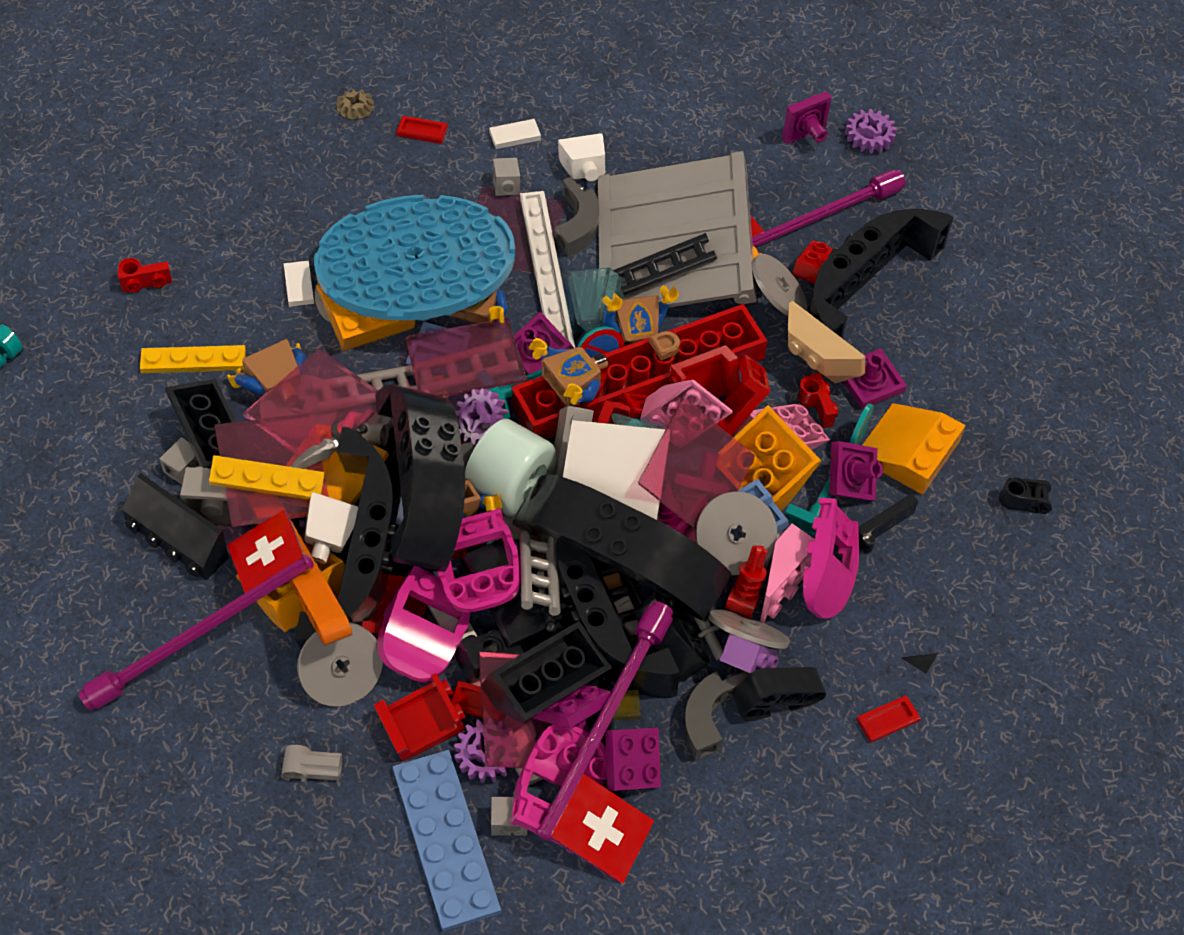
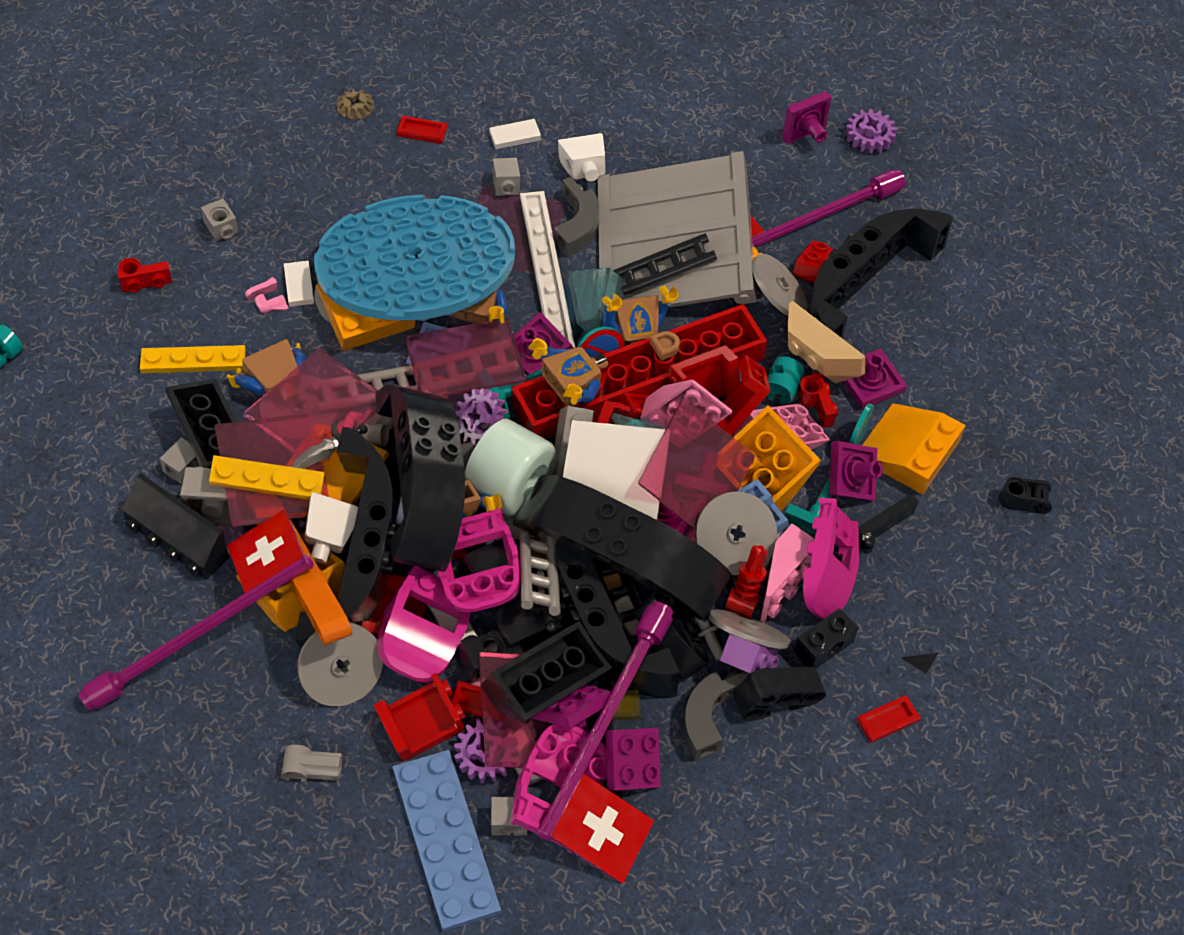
none -> light grey brick [201,199,238,241]
none -> bright pink piece [245,277,289,313]
none -> teal wheel [765,356,805,405]
none -> black brick [794,608,858,669]

